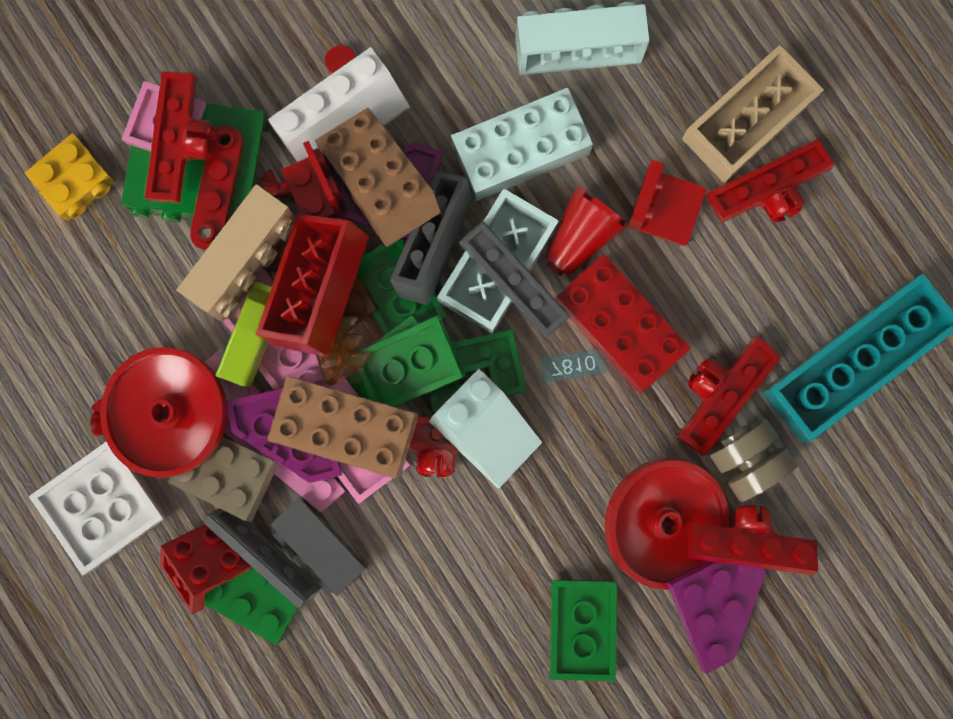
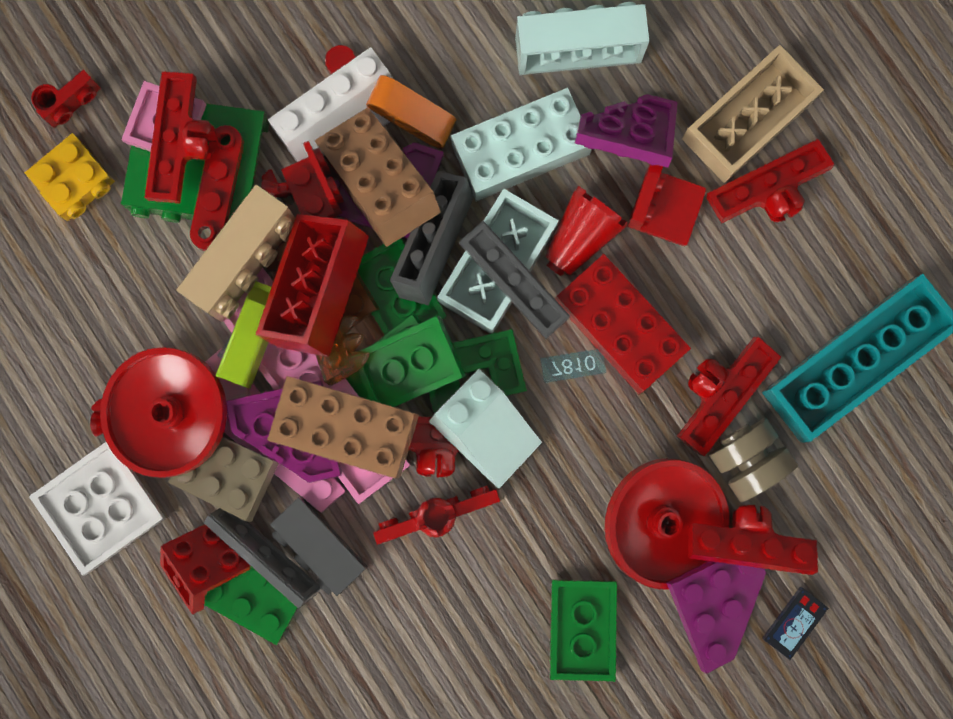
none -> red plate [31,69,101,128]
none -> orange beam [366,75,457,149]
none -> red plate [373,485,500,545]
none -> magenta plate [575,94,678,168]
none -> tile [762,587,829,660]

